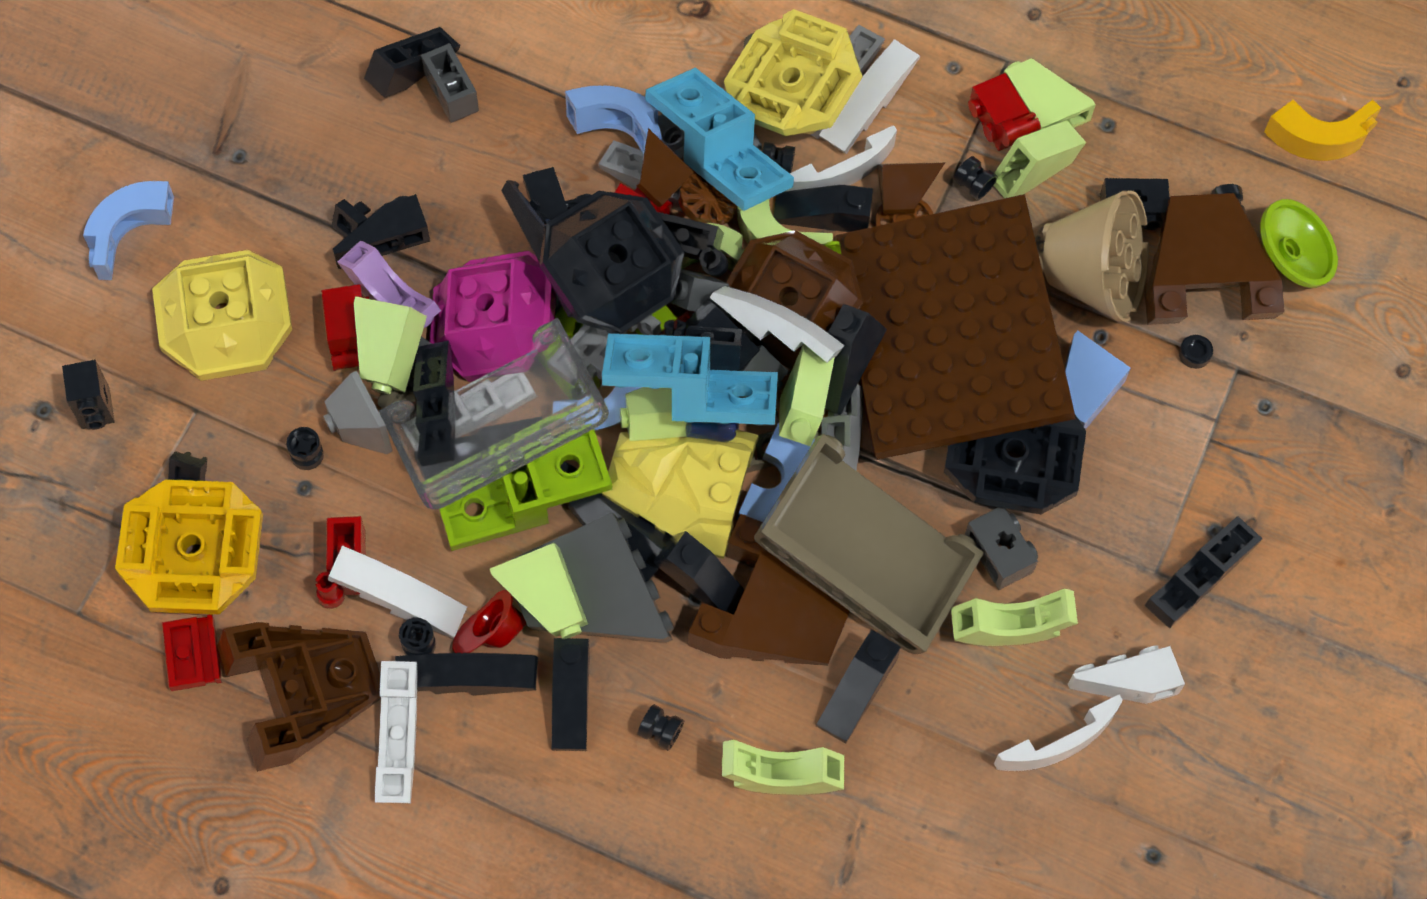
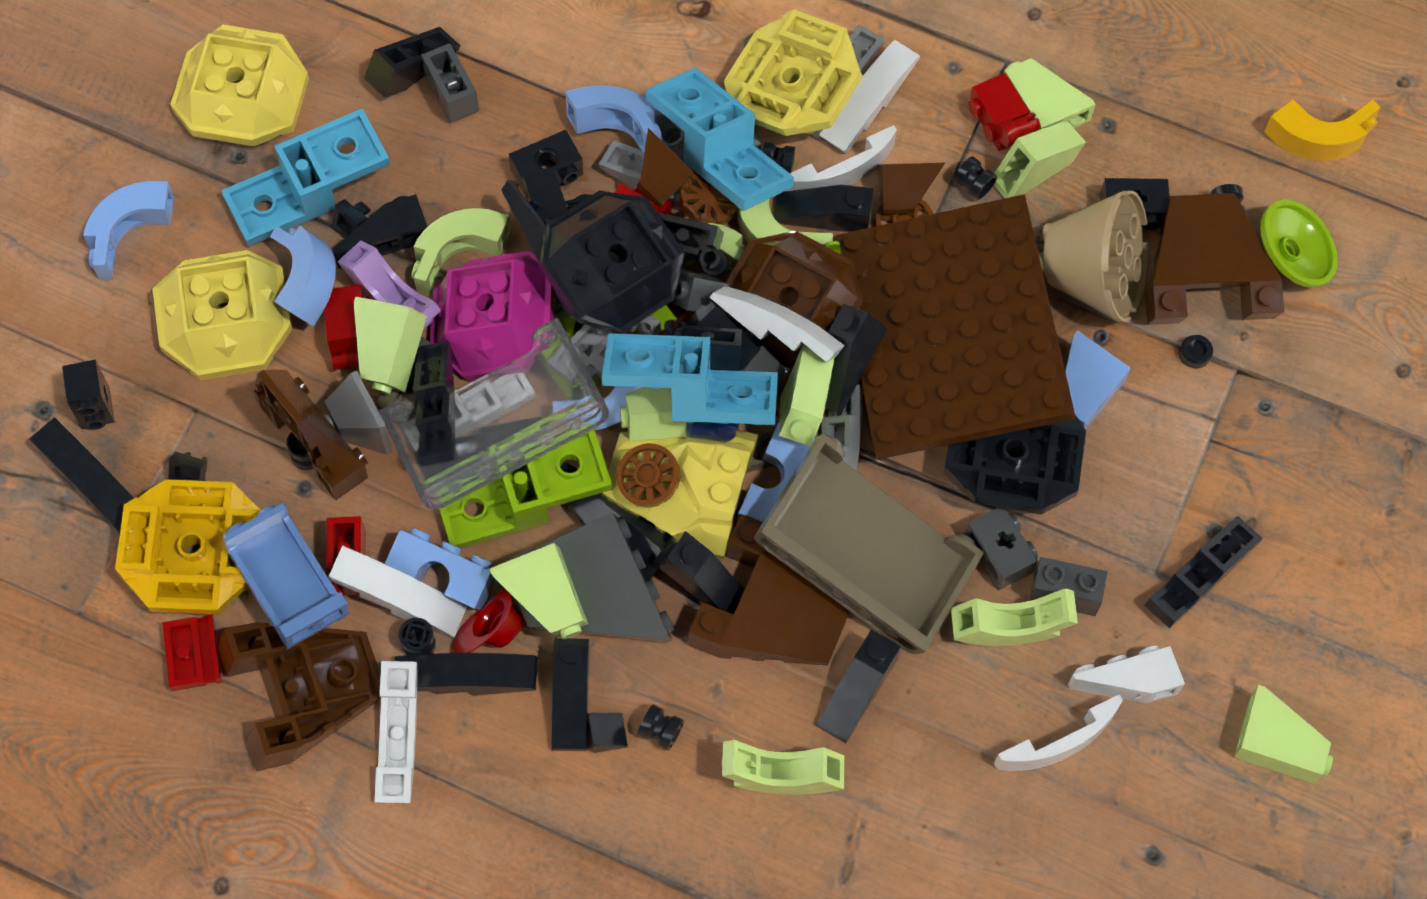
none -> black slope [28,417,134,534]
none -> light yellow piece [170,24,309,147]
none -> medium azure bracket [221,108,390,247]
none -> medium blue panel [223,503,349,649]
none -> reddish brown wedge [253,370,368,500]
none -> light blue arch [270,225,336,327]
none -> light blue arch [385,527,496,610]
none -> yellowish green arch [411,208,511,296]
none -> black brick [509,130,583,199]
none -> black slope [587,713,628,753]
none -> dark orange wheel [616,443,681,508]
none -> dark grey brick [1029,557,1108,616]
none -> yellowish green slope [1234,685,1333,784]

